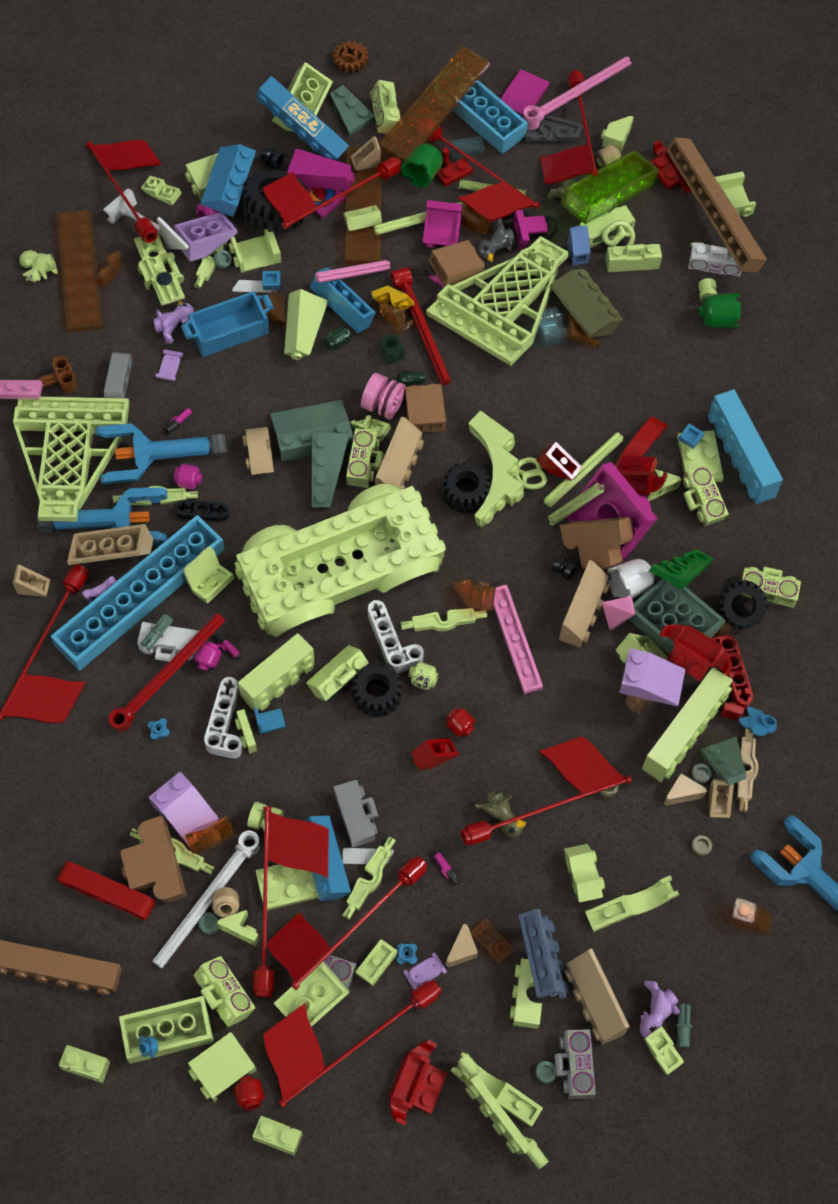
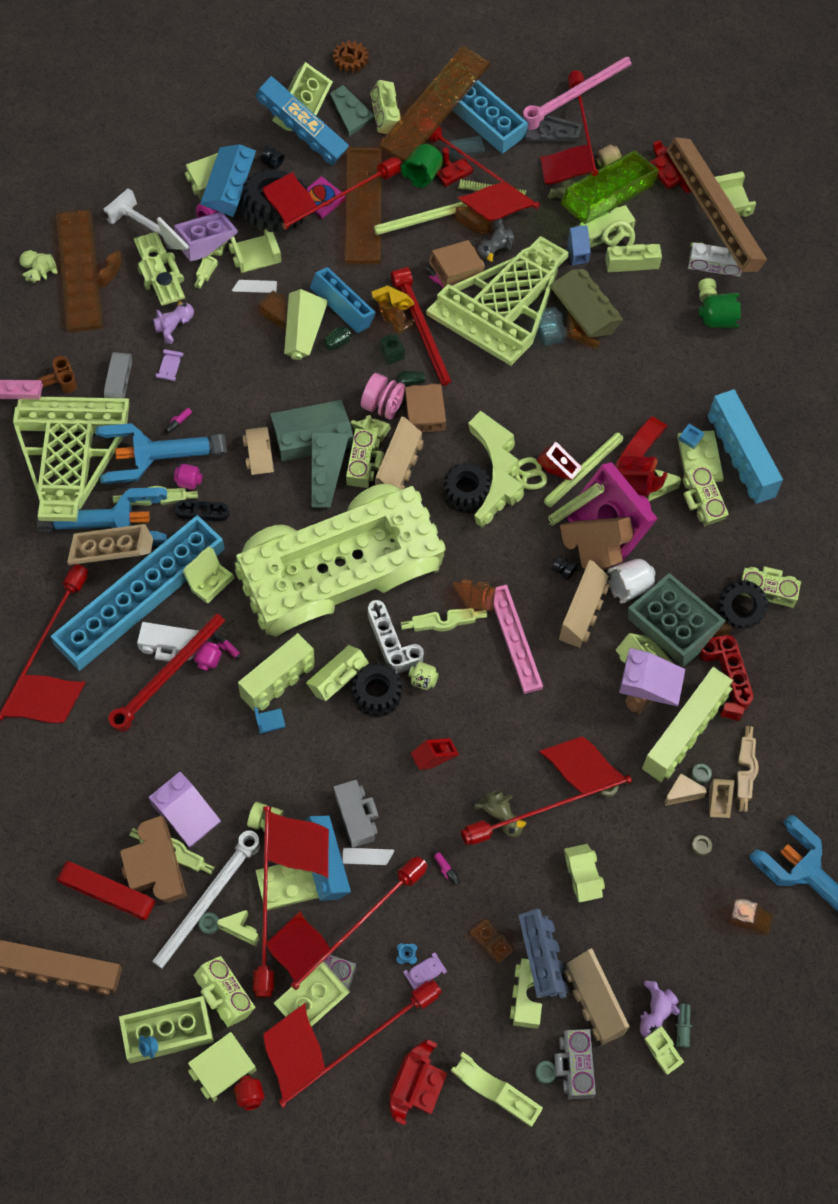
tan slope [13,565,50,597] -> none
yellowish green brick [59,1045,110,1083] -> none
lavender piece [82,576,116,603] -> none
red flag [86,140,162,243] -> none
sand green axle [140,614,173,651] -> none
yellowish green slope [141,176,182,206] -> none
dark azure plate [148,718,170,740] -> none
dark azure container [181,291,274,357] -> none
clear orange slope [185,816,234,854] -> none
white beam [204,677,243,759] -> none
tan head [212,887,239,918] -> none
sand green tile [213,250,232,268] -> none
yellowish green plate [235,709,257,753] -> none
yellowish green brick [253,1116,302,1156] -> none
dark azure plate [262,271,280,290] -> none
dark pink slope [287,149,354,190] -> none
bright pink axle [315,260,390,283] -> none
yellowish green piece [342,837,396,920] -> none
yellowish green slope [343,205,382,231] -> none
tan slope [351,136,381,171] -> none
yellowish green plate [356,939,398,986] -> none
dark pink panel [422,200,462,249] -> none
tan slope [445,924,478,967] -> none
red head [446,708,475,737] -> none
yellowish green plate [458,1053,549,1169] -> none
dark pink tile [501,69,550,118] -> none
dark pink piece [512,210,558,250] -> none
yellowish green piece [585,876,679,932] -> none
yellowish green slope [601,116,634,152] -> none
bright pink slope [602,597,635,630] -> none
green wing [649,550,713,589] -> none
red plate [659,624,732,681] -> none
sand green wing [701,736,747,786] -> none
dark azure plate [739,707,777,736] -> none

